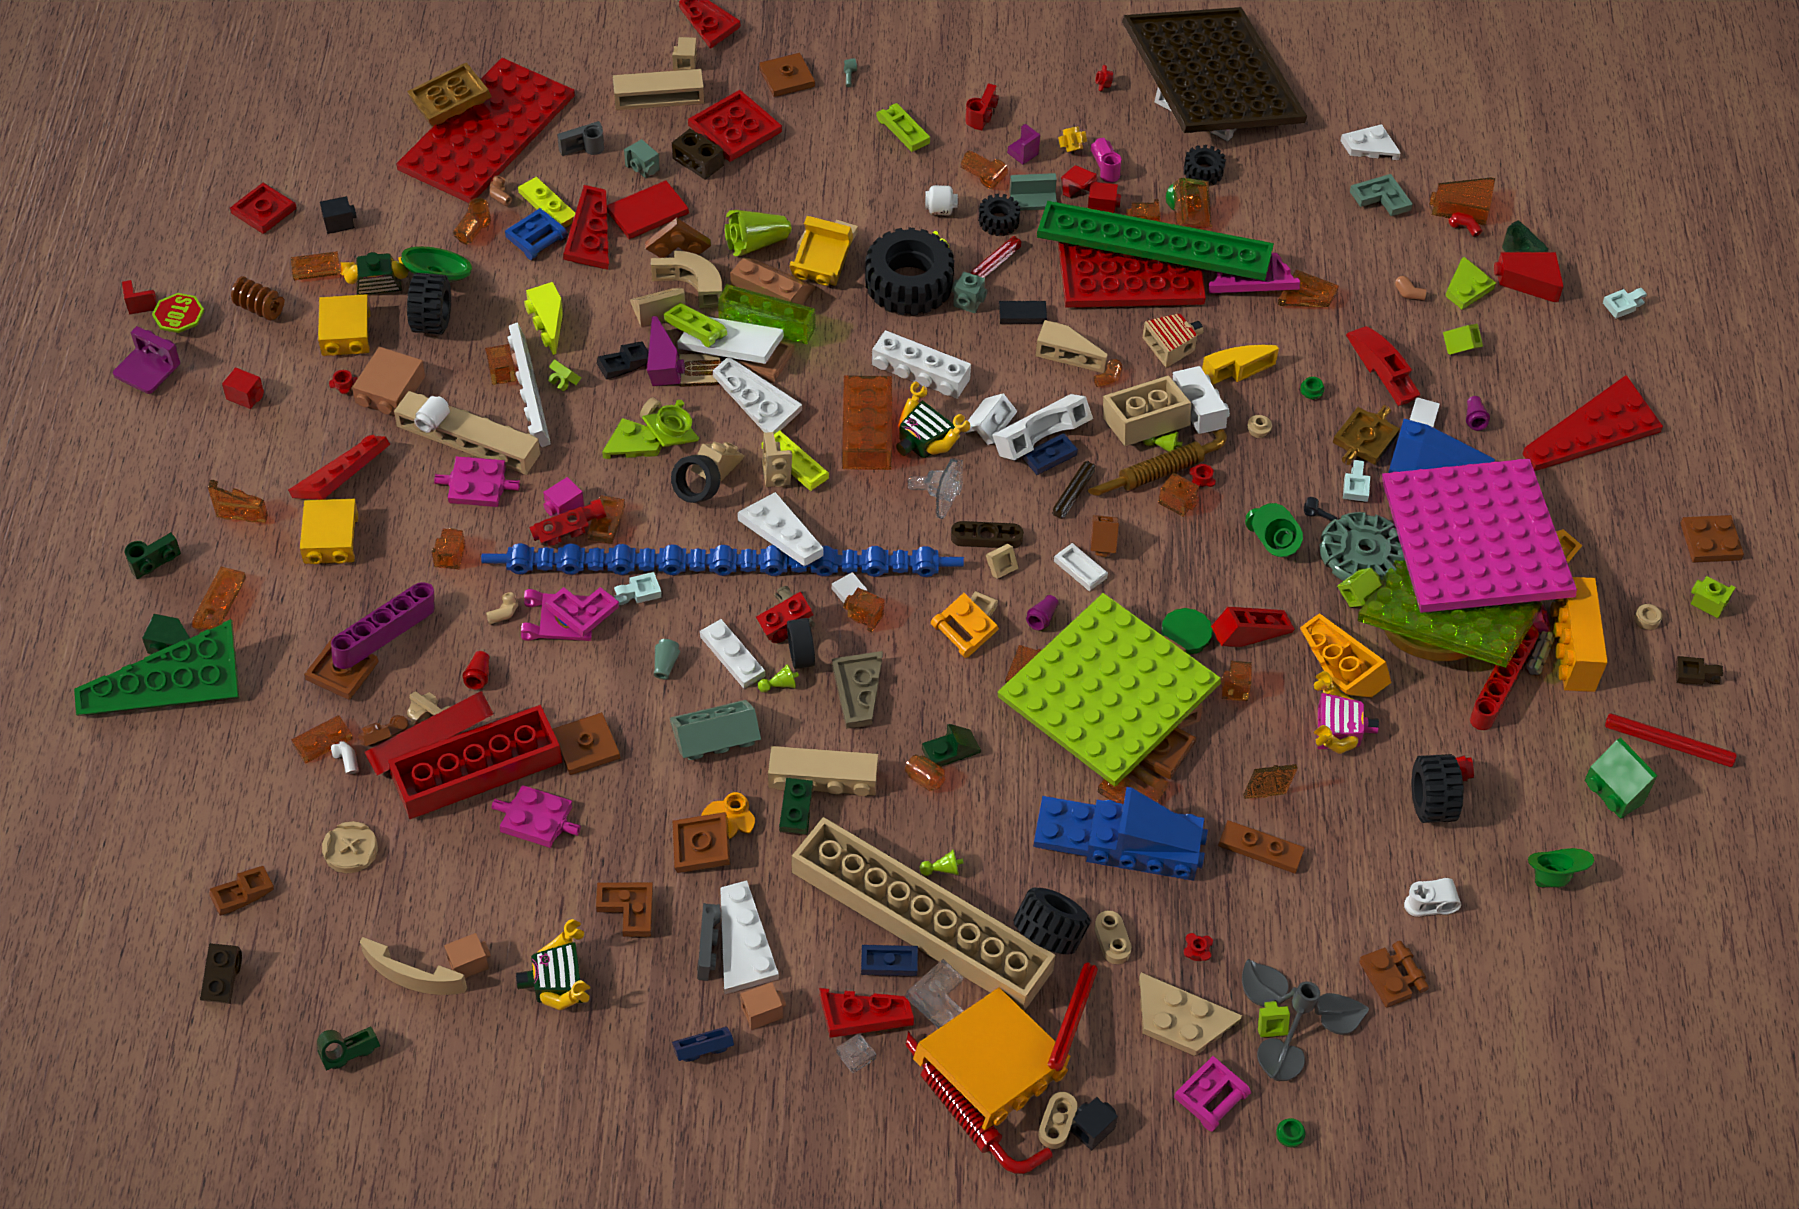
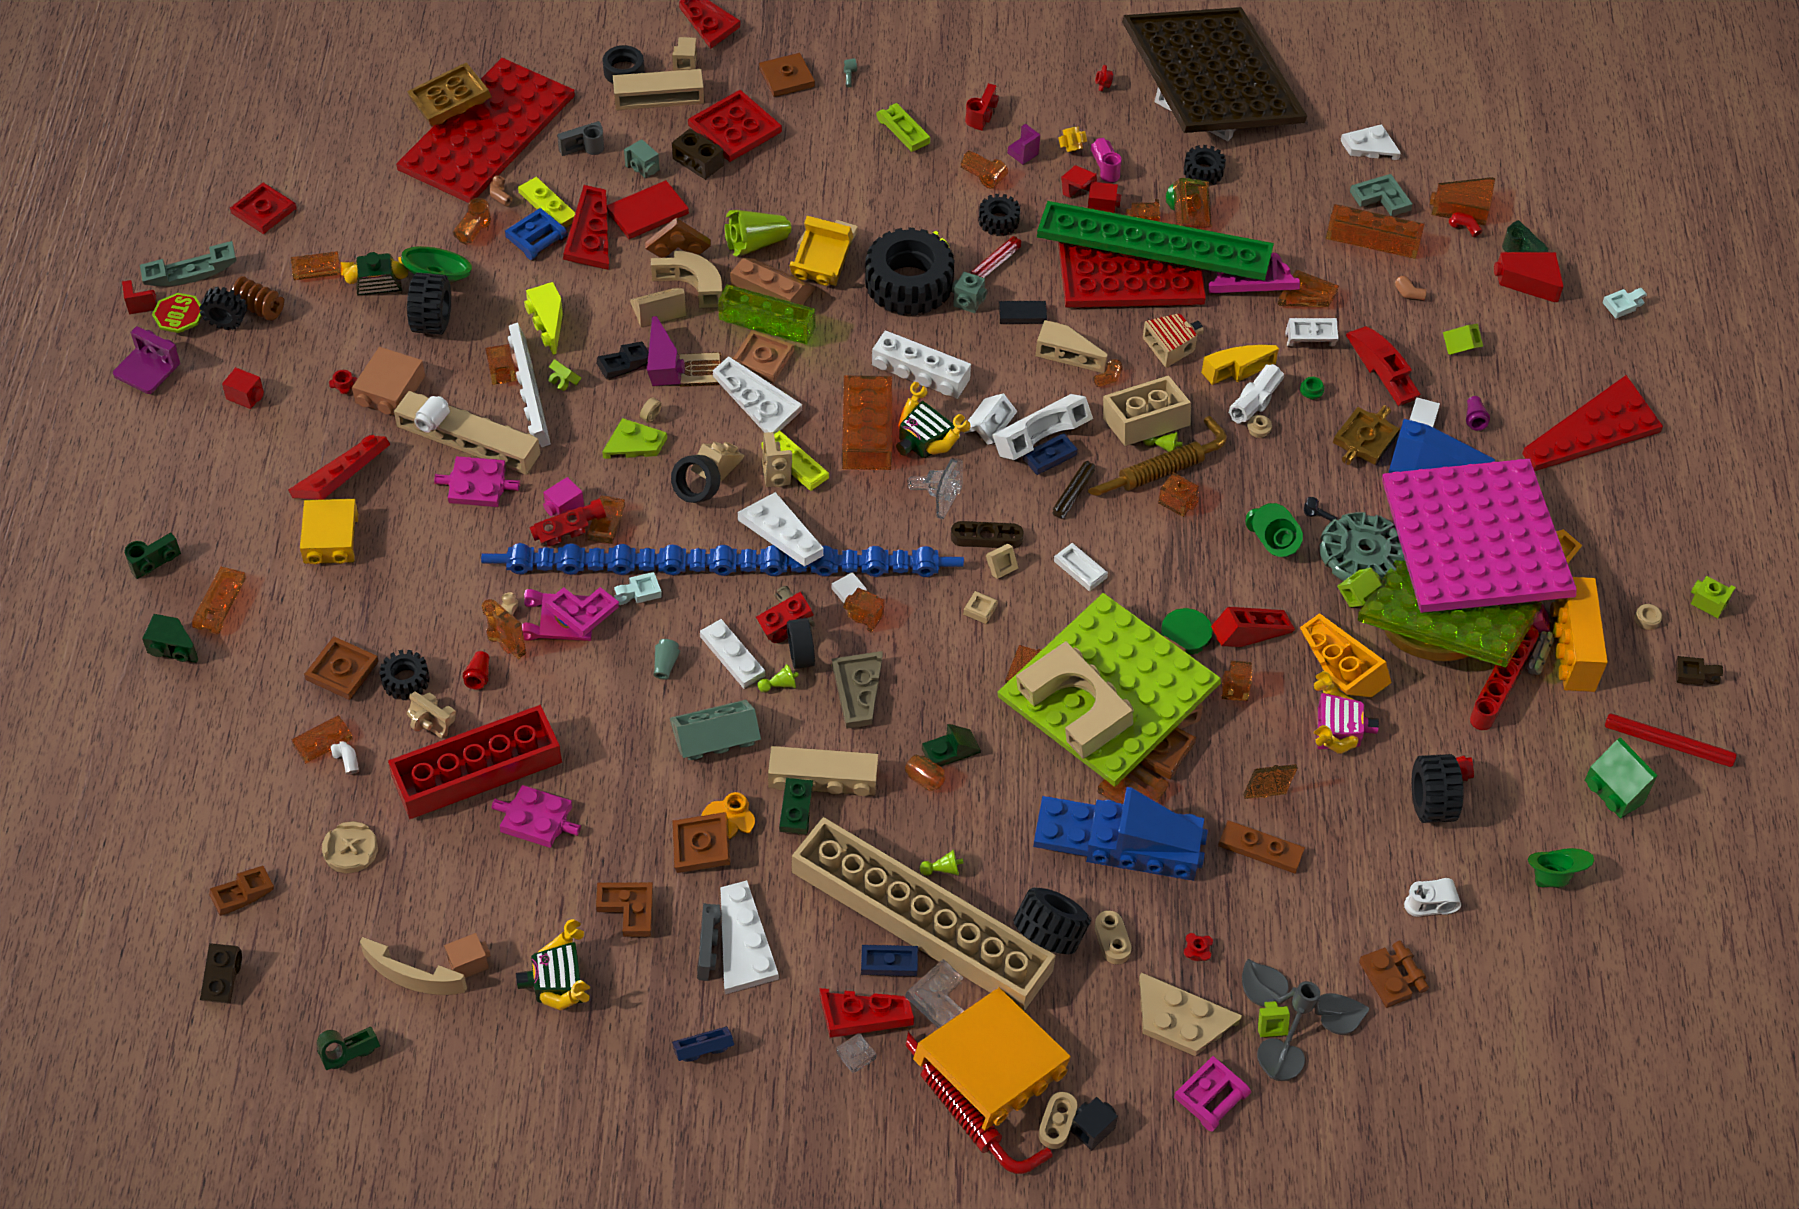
green wing [74,619,240,716] -> none
clear orange wing [208,480,268,523] -> none
yellow panel [318,294,371,356] -> none
black brick [320,196,357,234] -> none
magenta beam [331,582,435,669] -> none
dark orange plate [357,715,409,746] -> none
red beam [364,691,494,776] -> none
clear orange brick [431,528,466,570] -> none
dark orange plate [552,712,620,775] -> none
lime hat [642,400,699,447] -> none
lime plate [664,303,727,347] -> none
white tile [677,317,784,364] -> none
nougat brick [740,982,786,1030] -> none
white head [925,185,958,216] -> none
light orange plate [931,593,999,658] -> none
sand green panel [1009,173,1057,211] -> none
magenta cone [1026,595,1059,630] -> none
red axle [1048,962,1098,1071] -> none
dark orange slope [1090,515,1119,557] -> none
white arch [1173,366,1230,434] -> none
red plate [1189,464,1216,488] -> none
green plate [1276,1118,1306,1147] -> none
light aqua plate [1343,460,1370,502] -> none
lime wing [1446,257,1496,310] -> none
dark orange plate [1680,515,1744,563] -> none
none -> sand green slope [140,241,237,286]
none -> black tyre [199,287,247,330]
none -> black tyre [380,650,430,700]
none -> clear orange plate [482,599,526,660]
none -> black tyre [602,45,645,84]
none -> tan arch [1016,641,1134,759]
none -> white piece [1228,364,1284,424]
none -> white hinge [1285,318,1338,346]
none -> clear orange brick [1326,204,1424,259]

